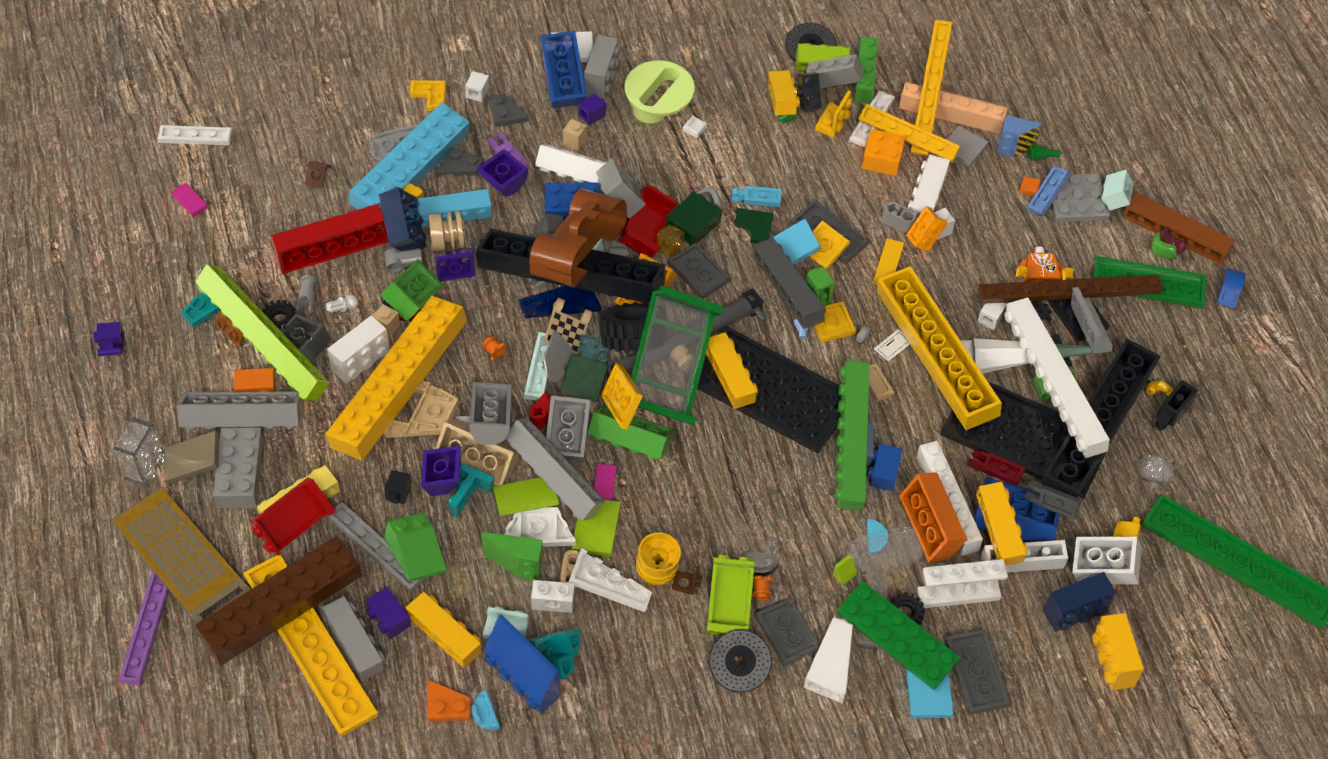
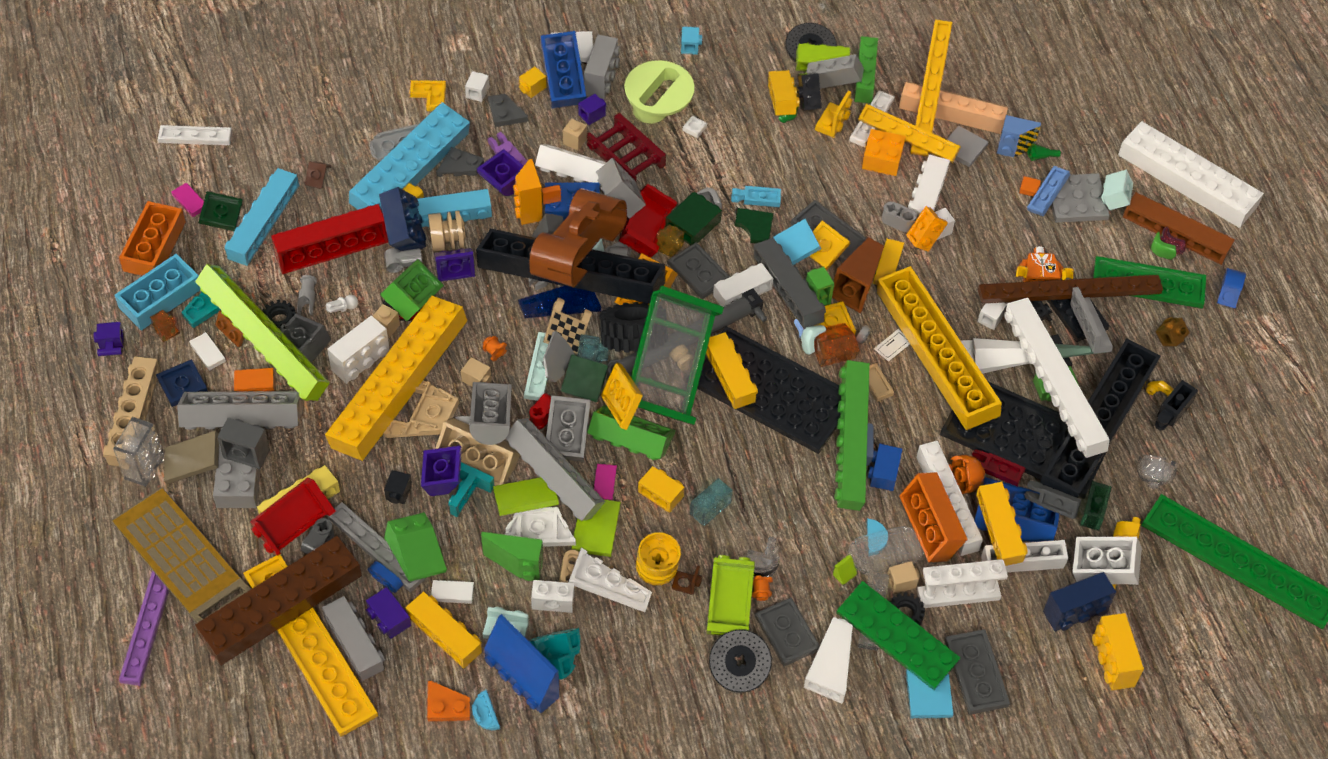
none -> tan brick [103,356,160,468]
none -> medium azure brick [115,254,200,331]
none -> orange brick [119,201,186,276]
none -> clear orange brick [150,310,180,342]
none -> dark blue plate [156,359,208,407]
none -> white tile [189,332,226,371]
none -> dark green tile [198,191,243,231]
none -> dark grey brick [217,418,270,469]
none -> medium azure brick [225,168,299,266]
none -> dark grey piece [301,518,334,554]
none -> blue beam [368,561,403,593]
none -> white tile [431,580,474,604]
none -> tan brick [461,357,492,387]
none -> light orange slope [513,159,543,225]
none -> yellow brick [519,66,547,98]
none -> orange tile [541,185,561,205]
none -> dark red fence [587,112,666,181]
none -> yellow brick [638,466,684,513]
none -> medium azure brick [681,27,702,55]
none -> clear light blue brick [690,478,733,526]
none -> white brick [713,263,773,307]
none -> light aqua hair [801,325,826,354]
none -> clear orange slope [814,323,860,367]
none -> dark orange slope [832,237,884,313]
none -> tan brick [887,561,920,594]
none -> orange cylinder [949,455,985,495]
none -> clear green brick [1080,481,1112,531]
none -> white brick [1118,121,1264,228]
none -> pearl gold brick [1155,317,1190,346]

